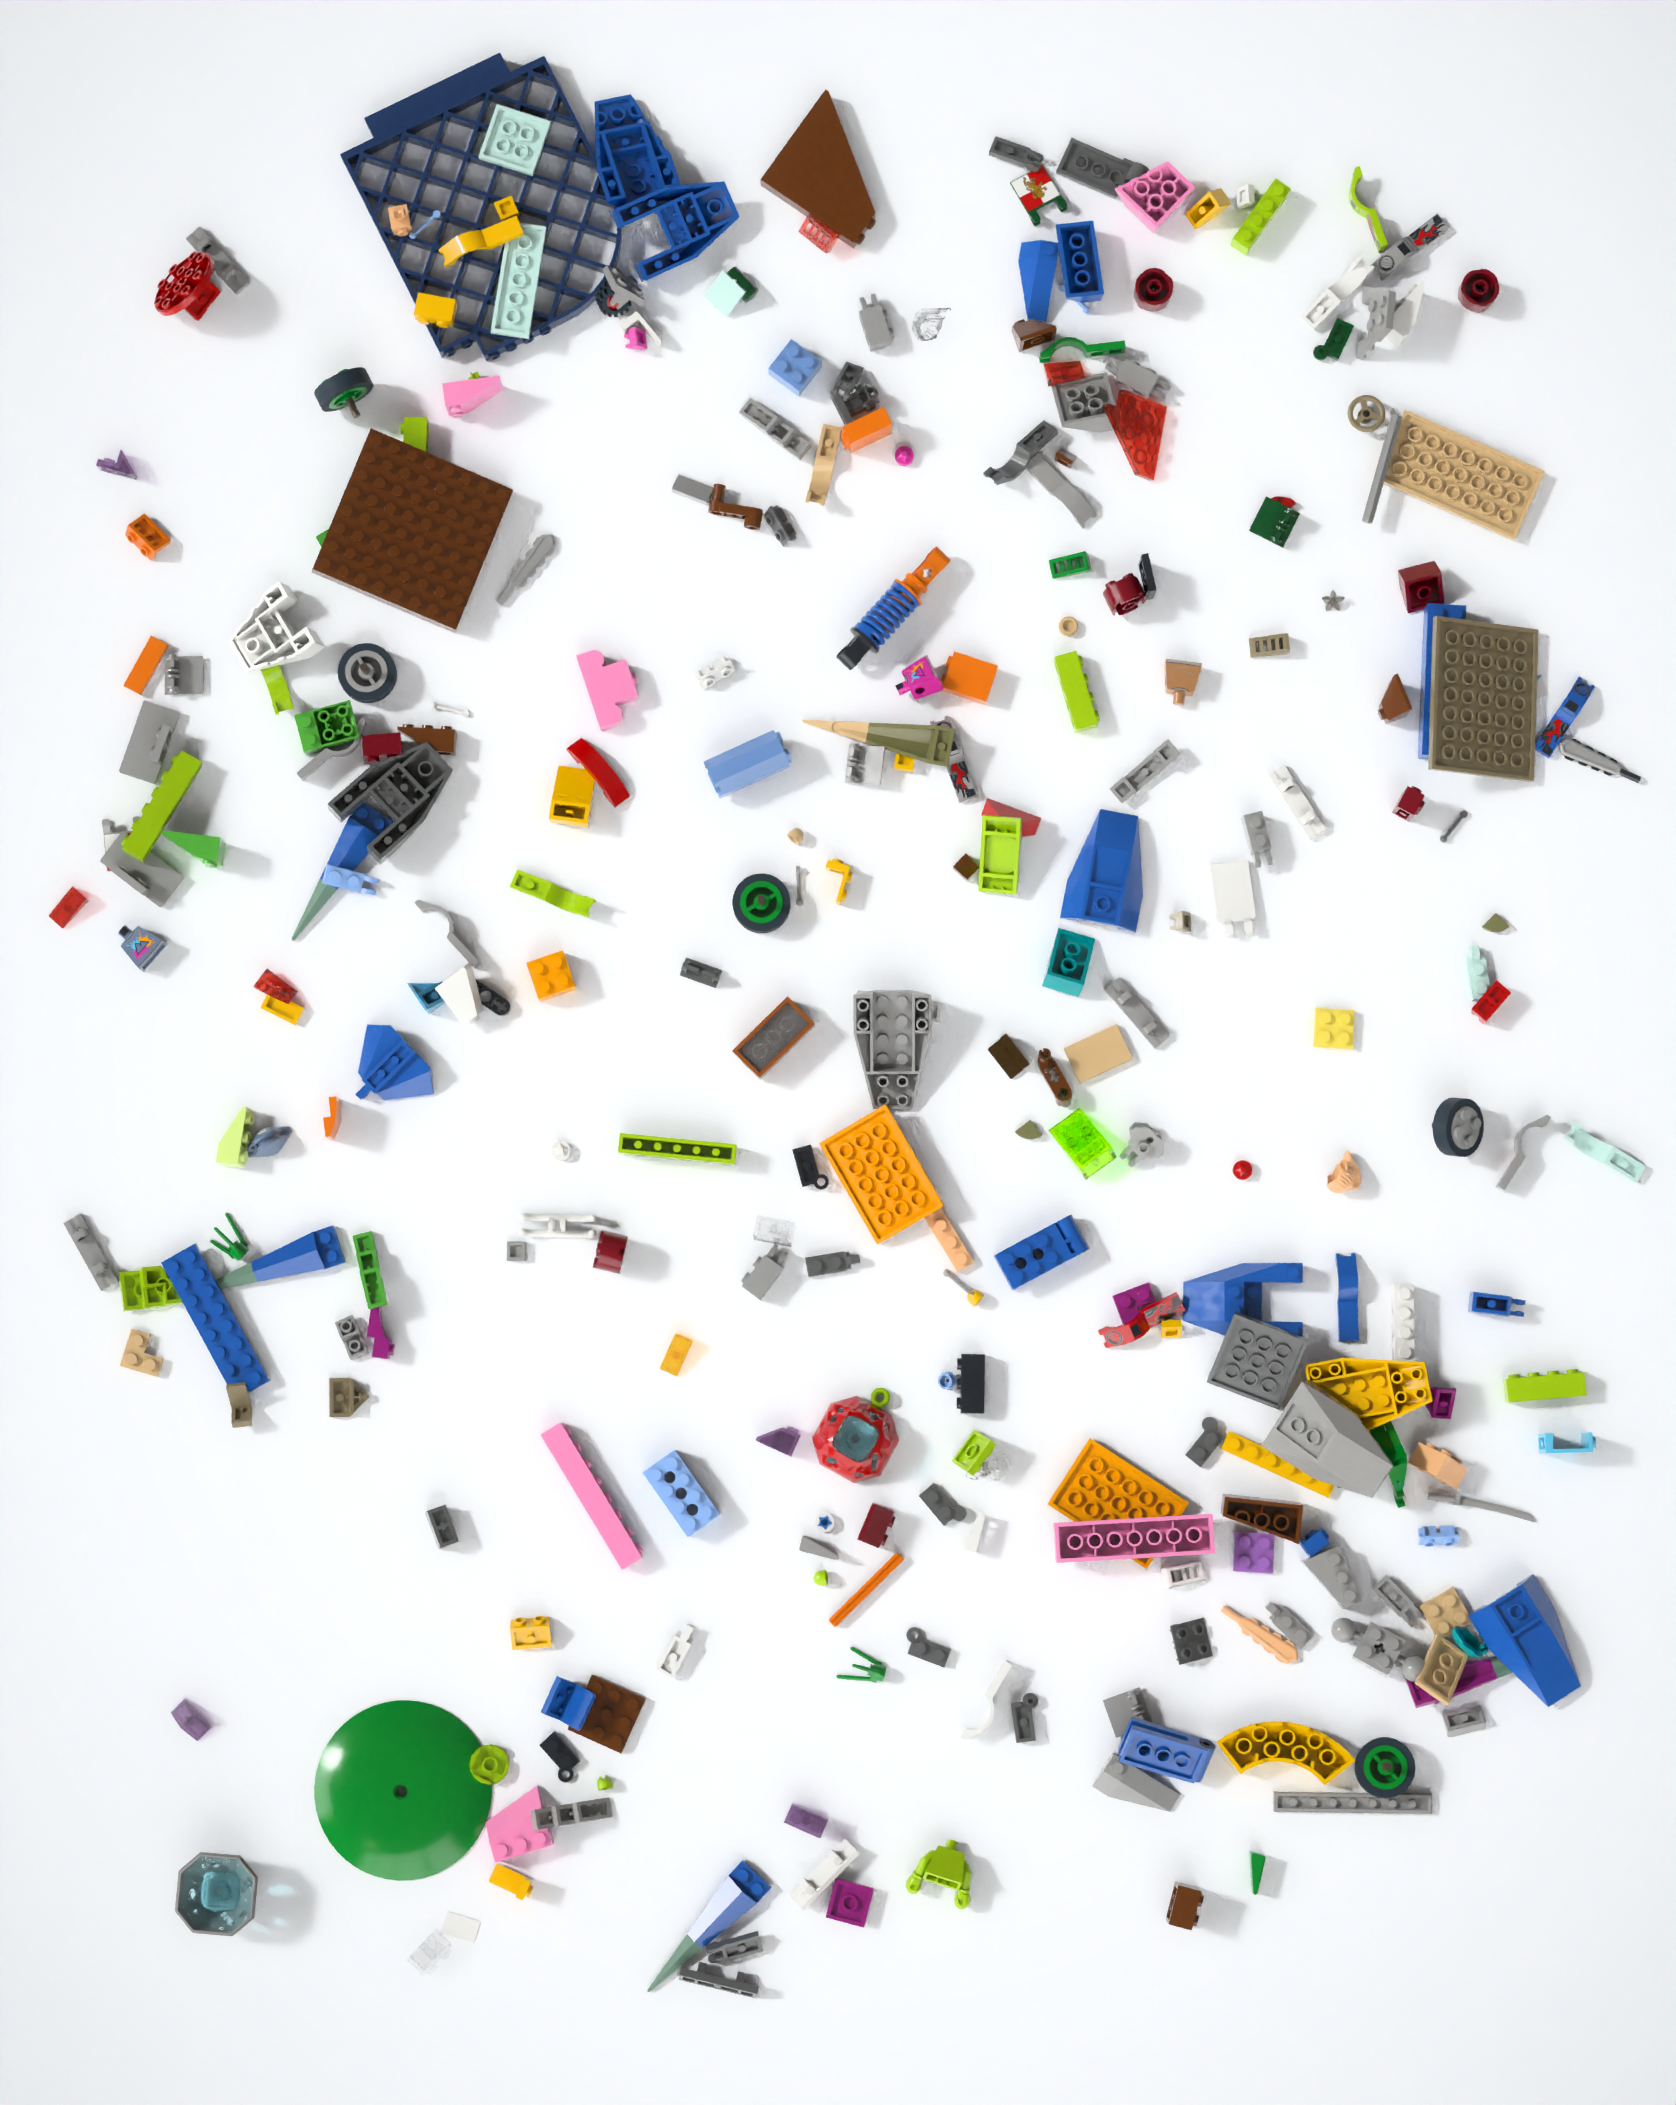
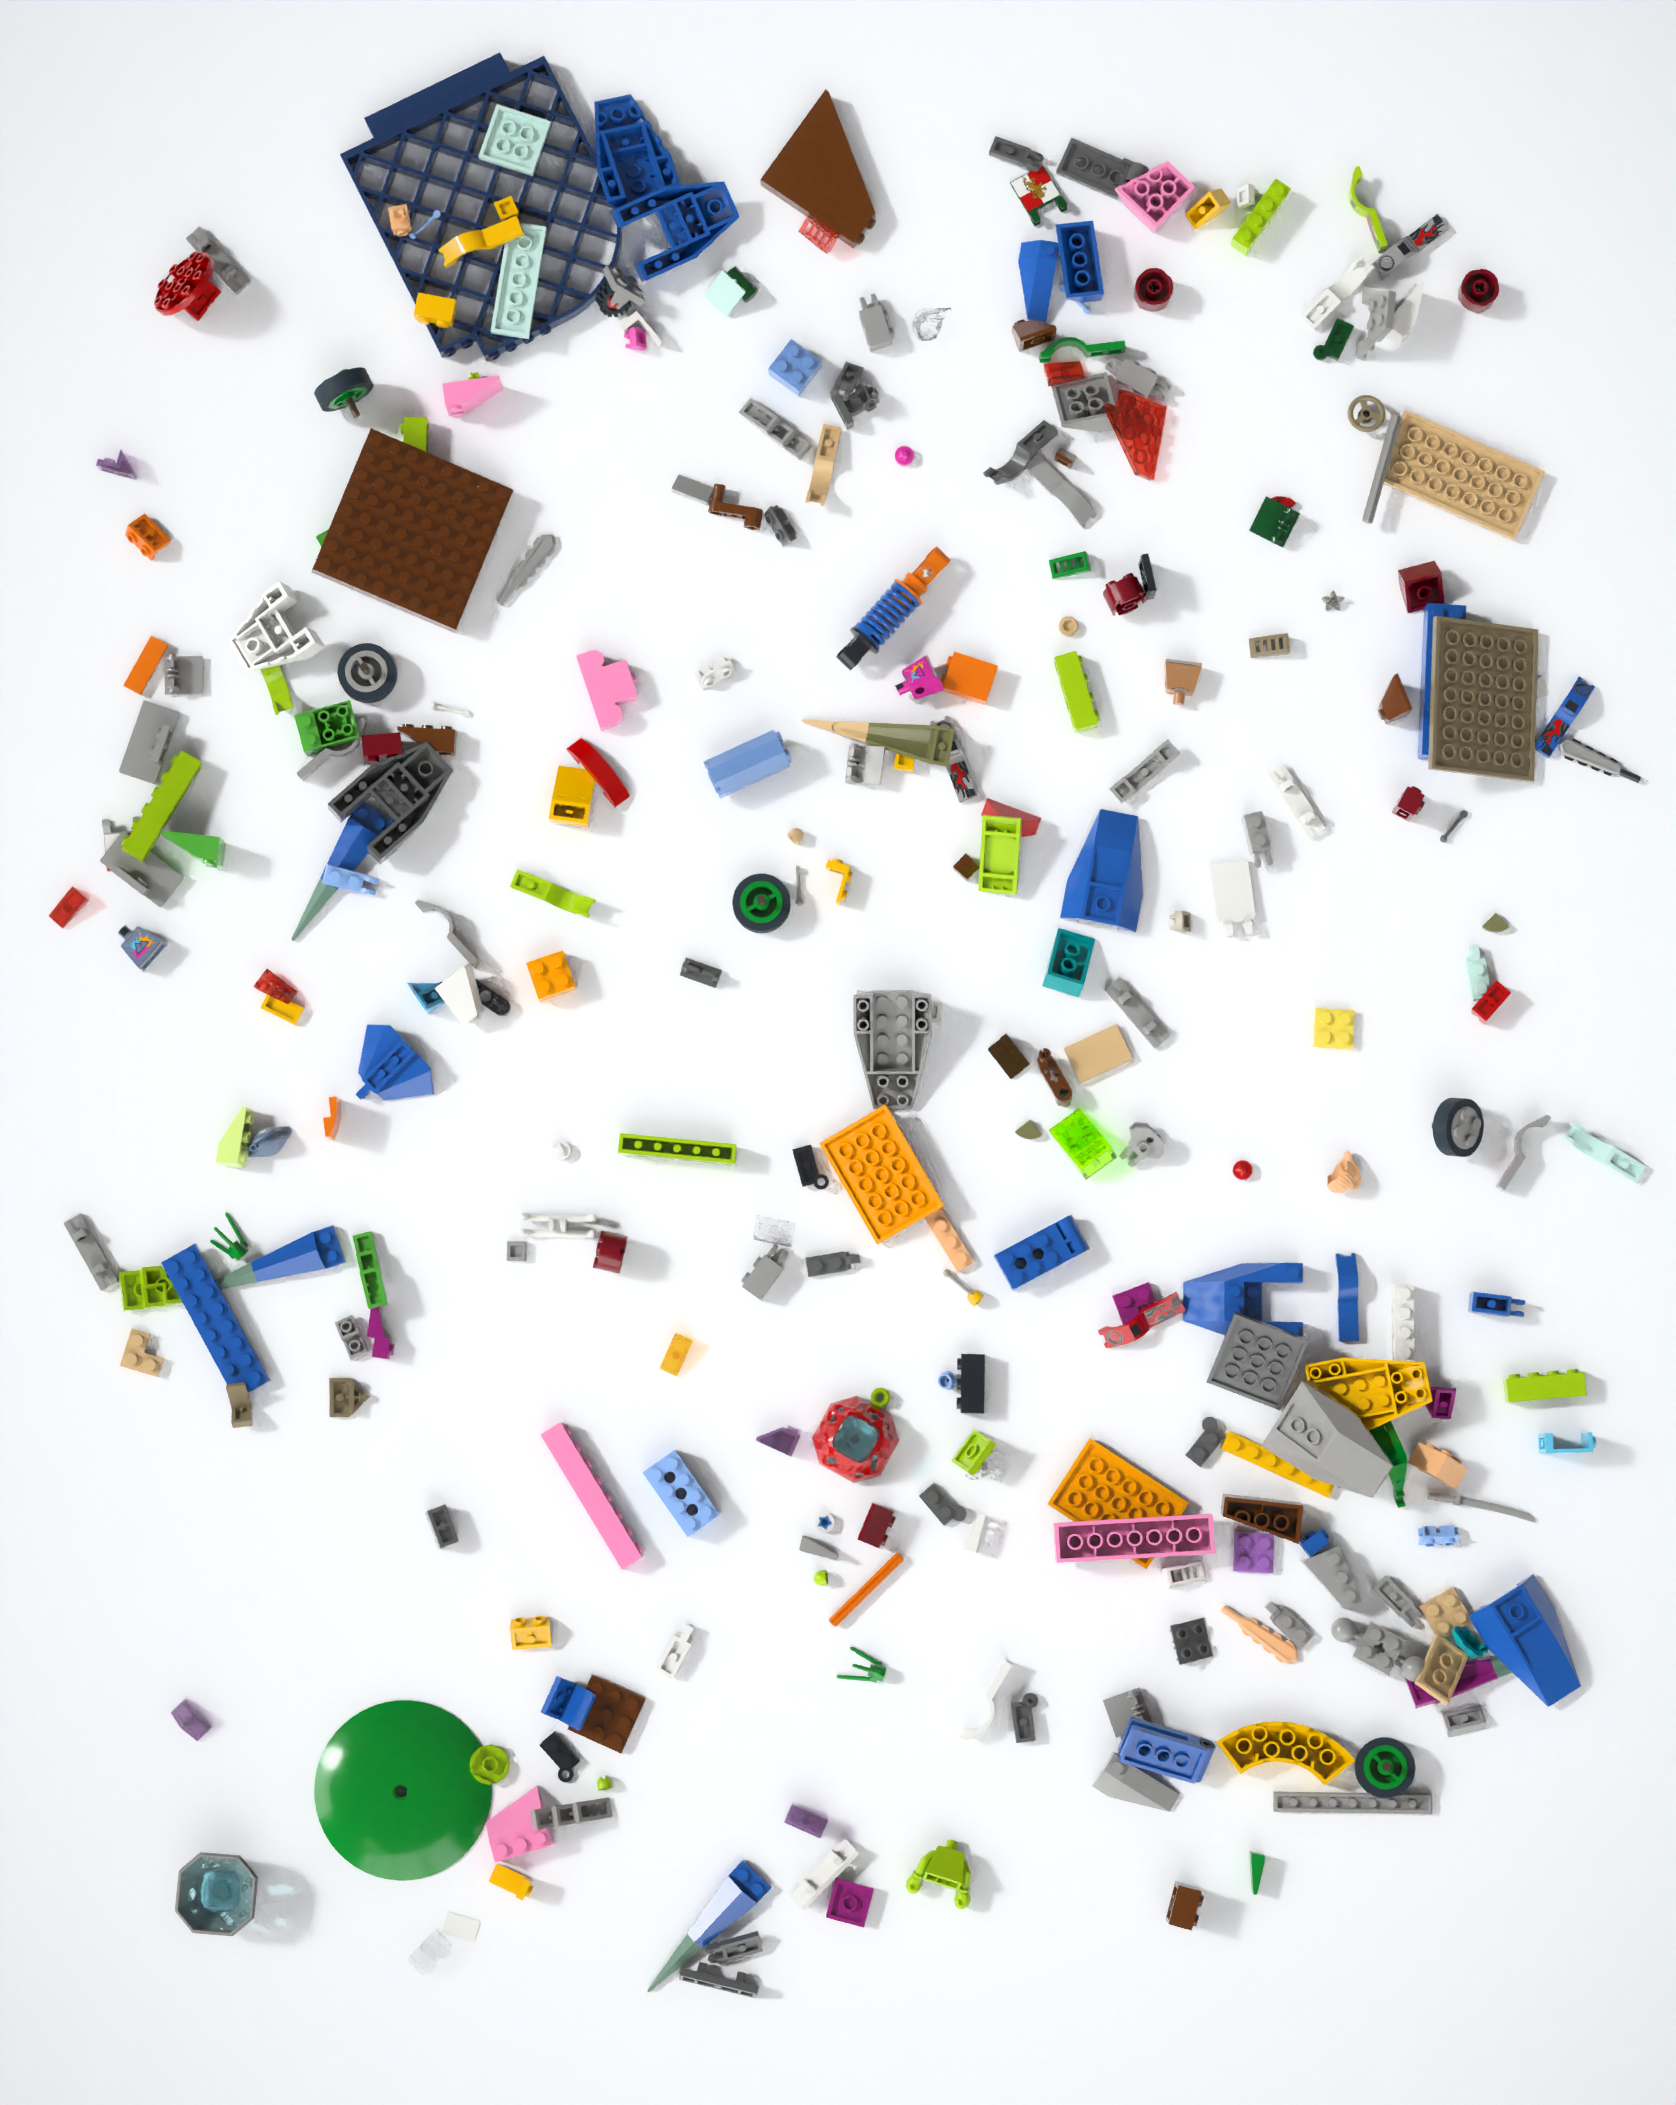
clear brick [732,996,815,1080] -> none
orange brick [841,407,892,453] -> none
dark grey hinge [906,1627,951,1668] -> none
yellow plate [1161,1319,1182,1338] -> none

